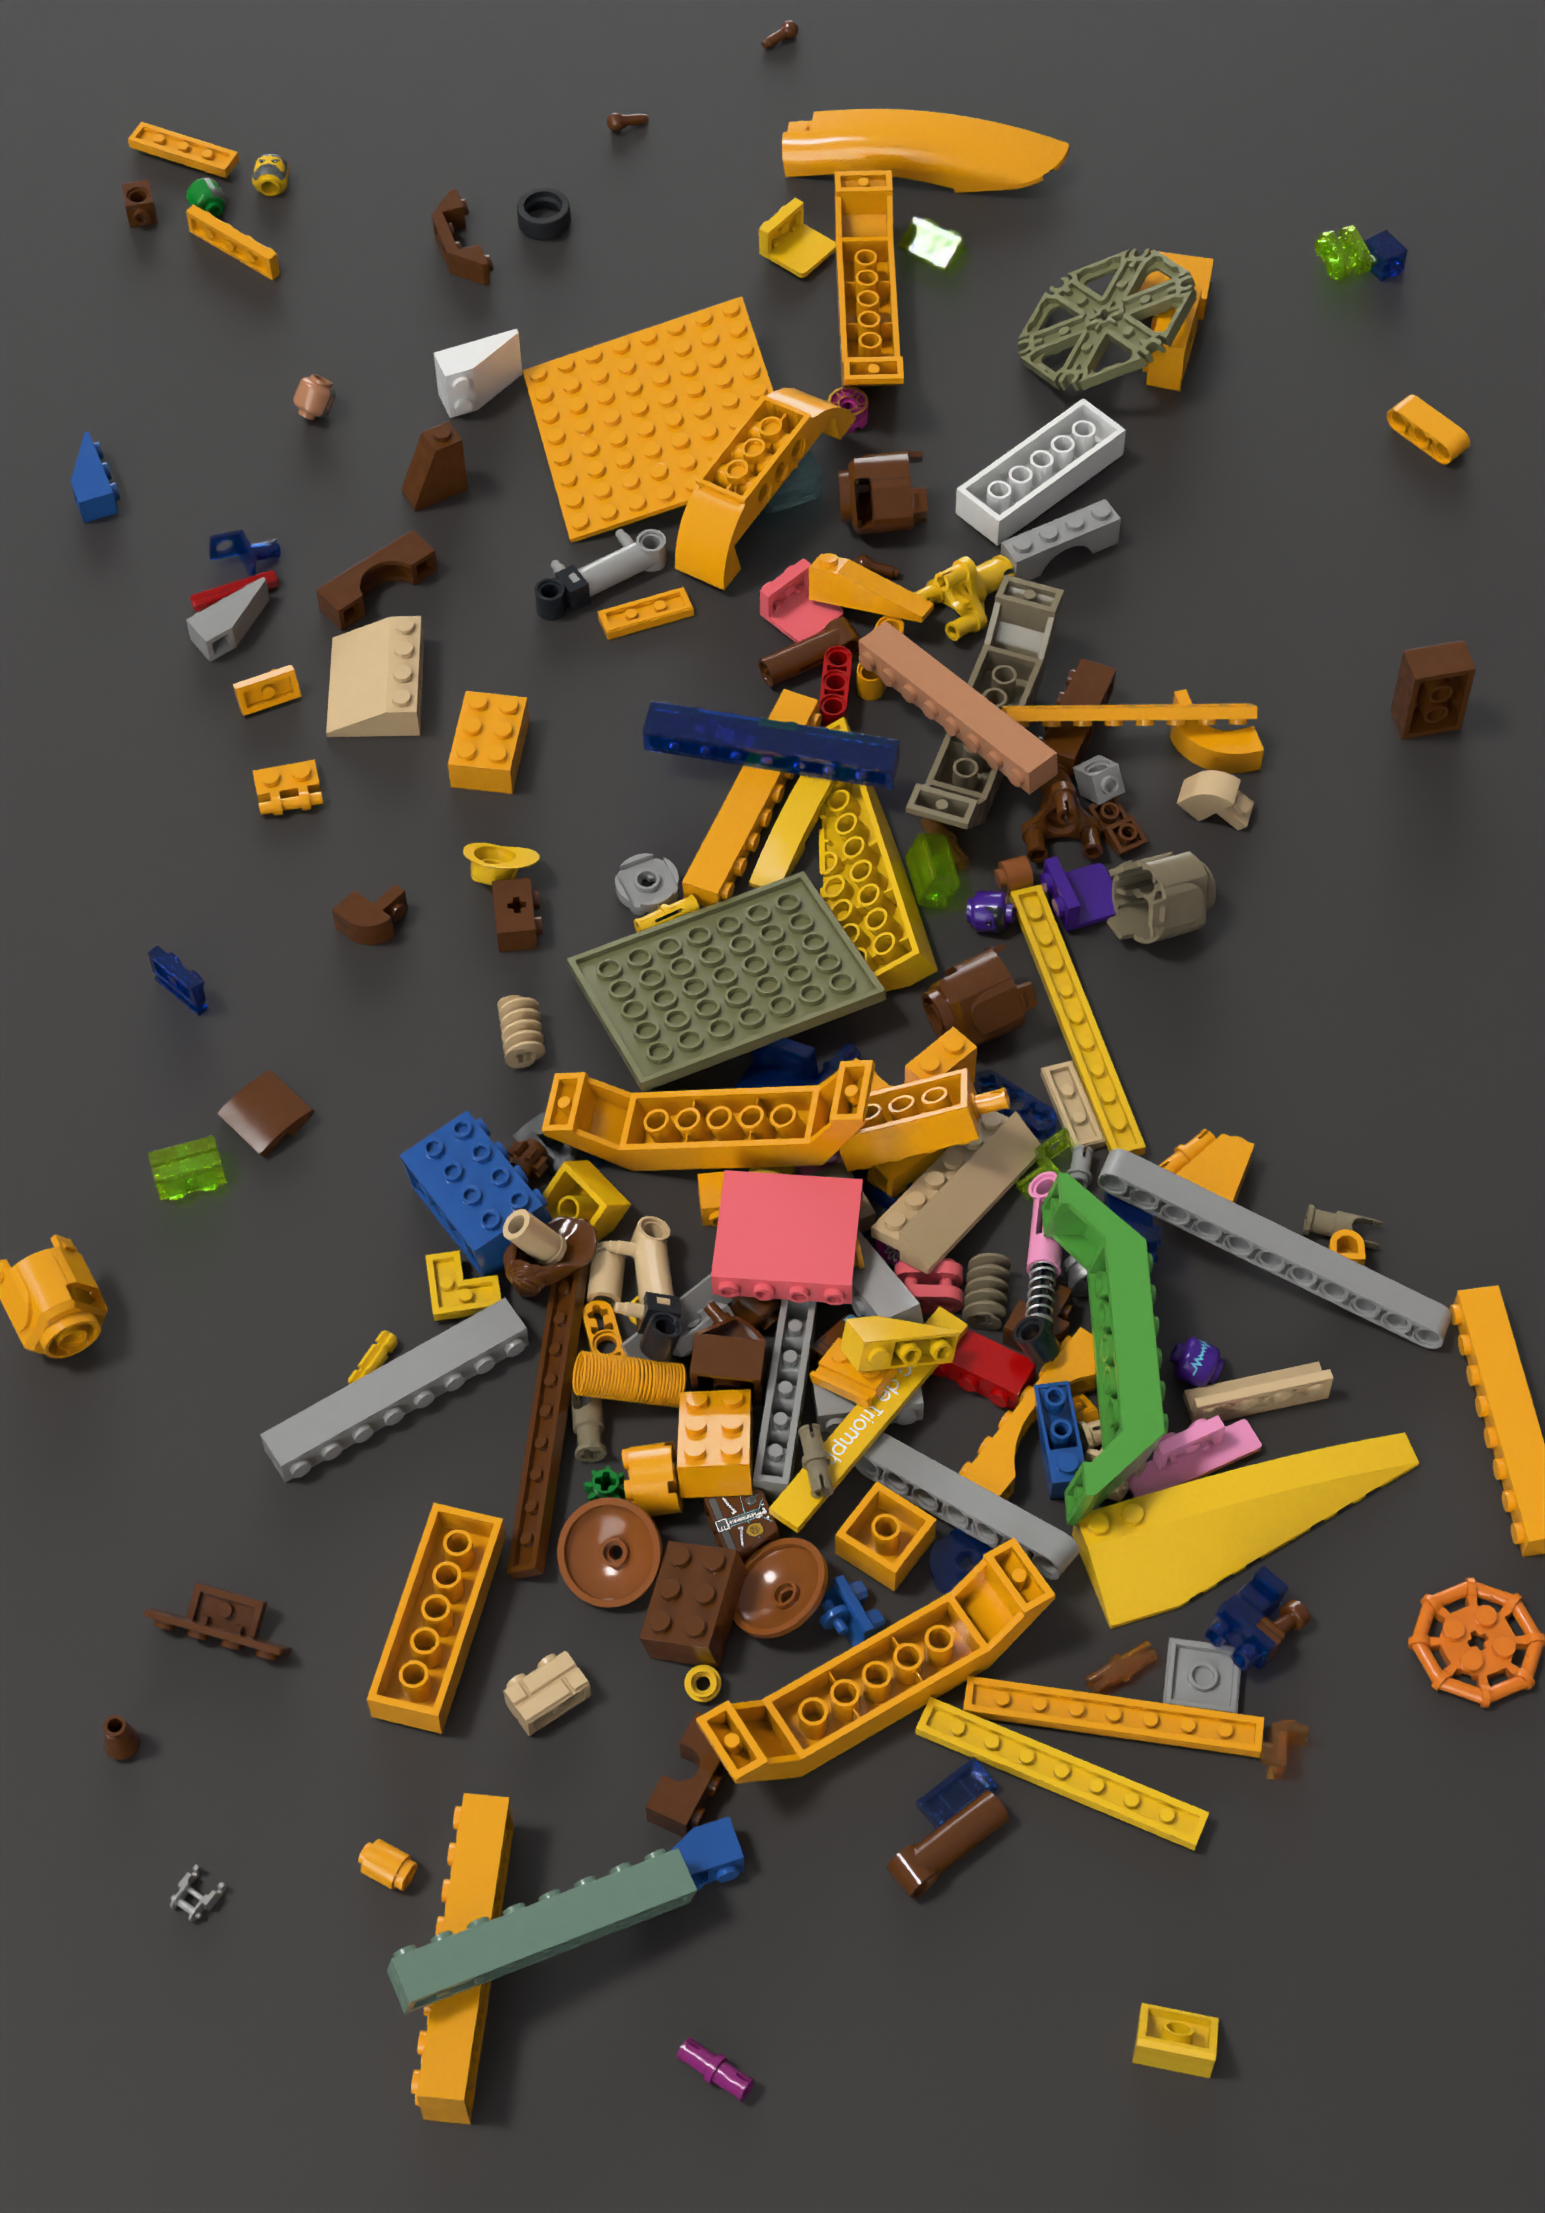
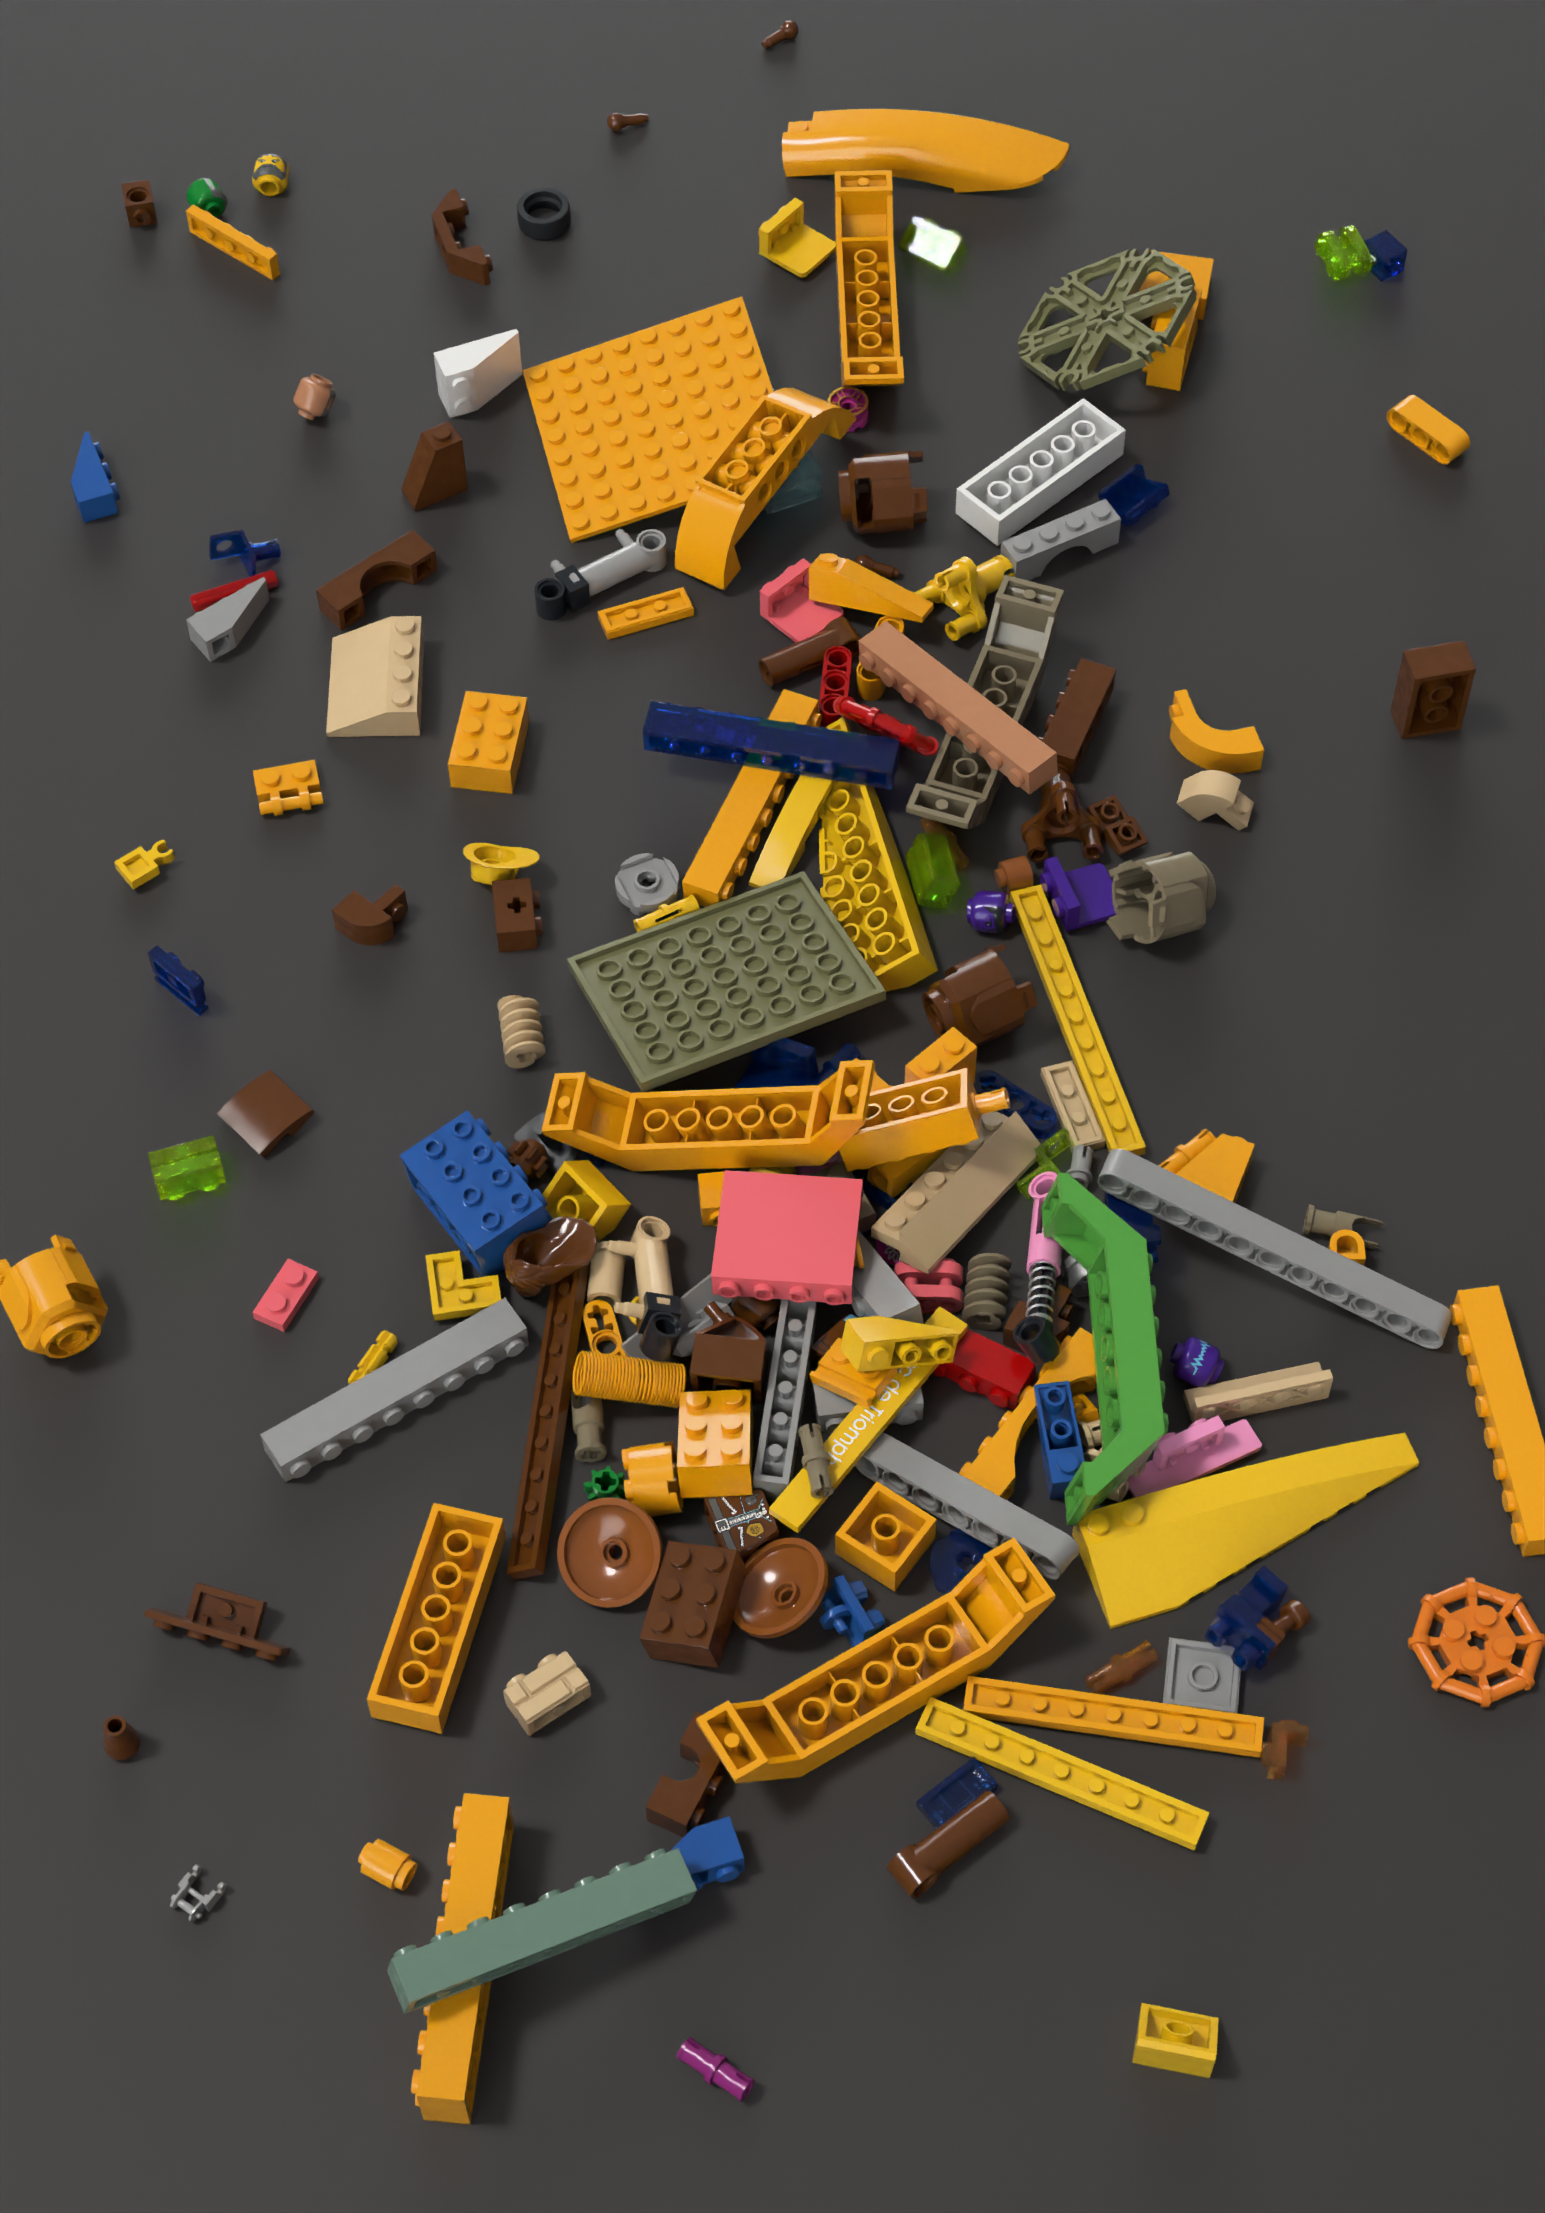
light orange plate [128,122,240,178] -> none
light orange tile [233,665,302,716] -> none
tan piece [503,1209,567,1266] -> none
yellow plate [684,1665,722,1702] -> none
light orange plate [1002,703,1257,727] -> none
light grey brick [1073,755,1125,805] -> none
none -> yellow plate [114,840,175,890]
none -> coral plate [253,1259,319,1332]
none -> red plate [833,696,940,756]
none -> clear blue bracket [1098,464,1170,525]

